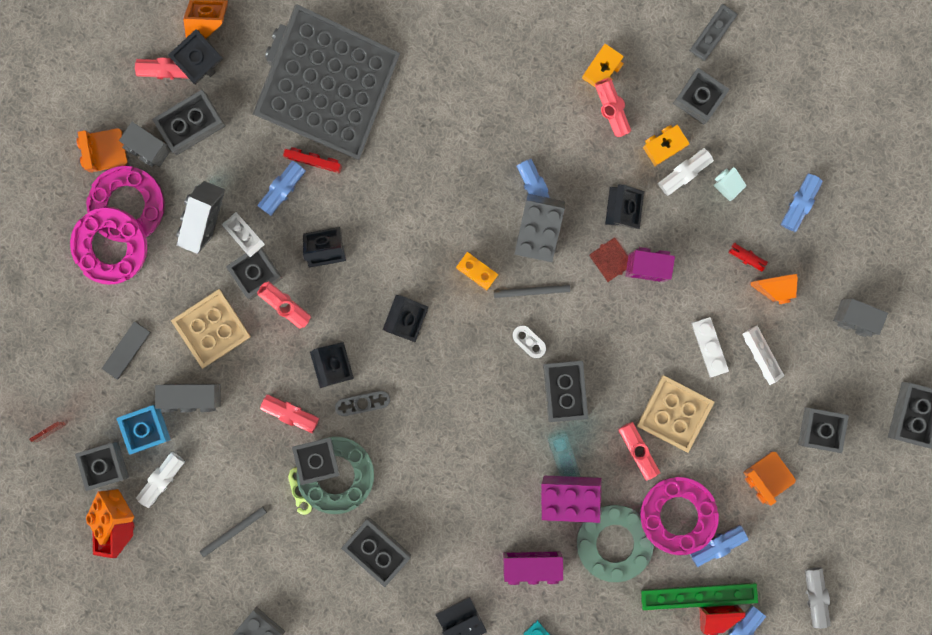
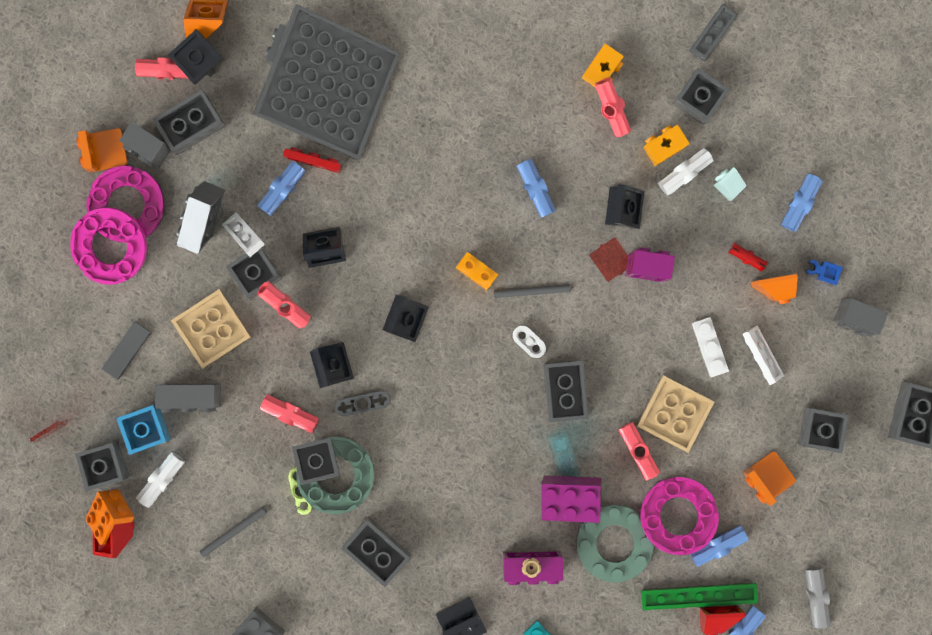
dark grey brick [514,193,565,262] -> none
none -> tan plate [522,558,541,578]
none -> blue plate [805,260,843,285]

